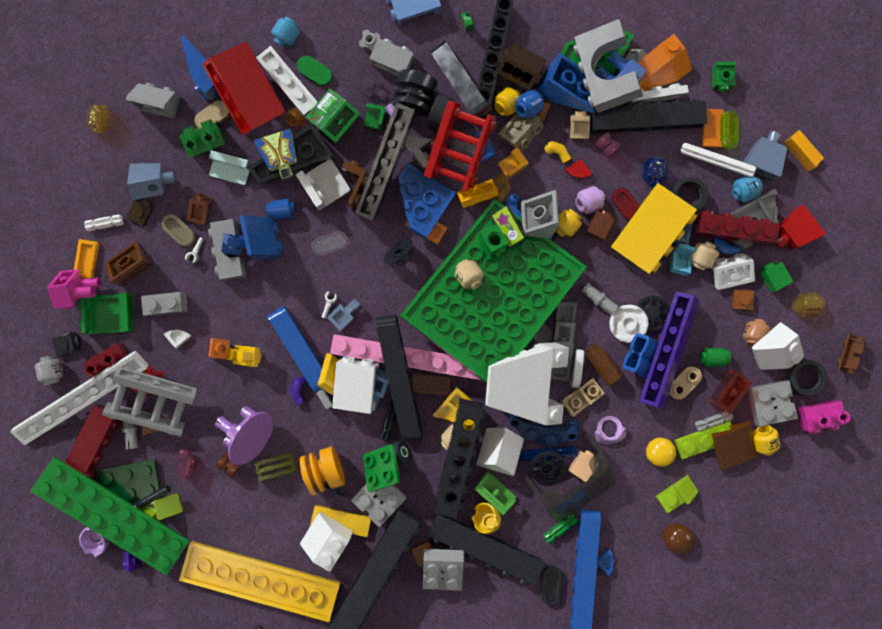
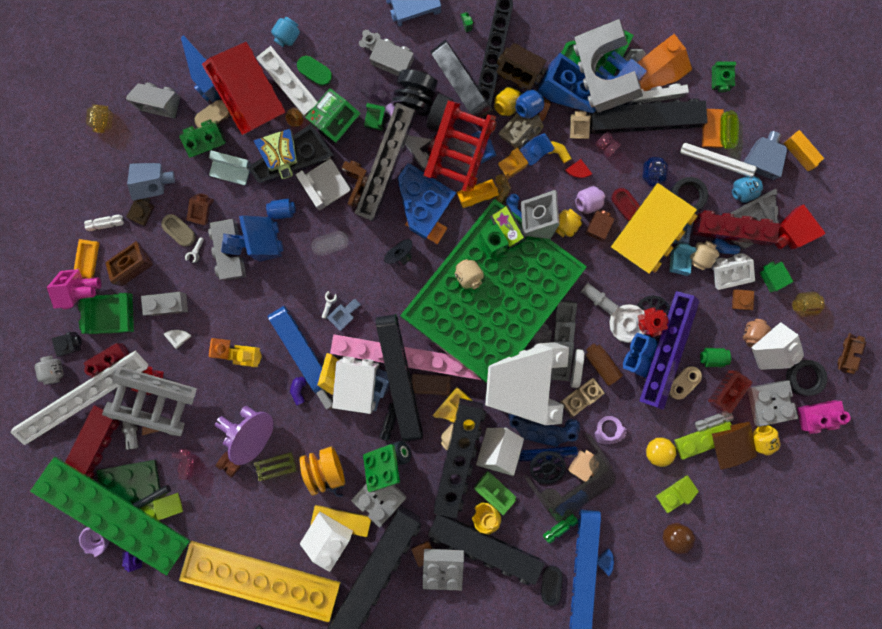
none -> blue bracket [520,133,554,165]
none -> red brick [637,307,668,337]

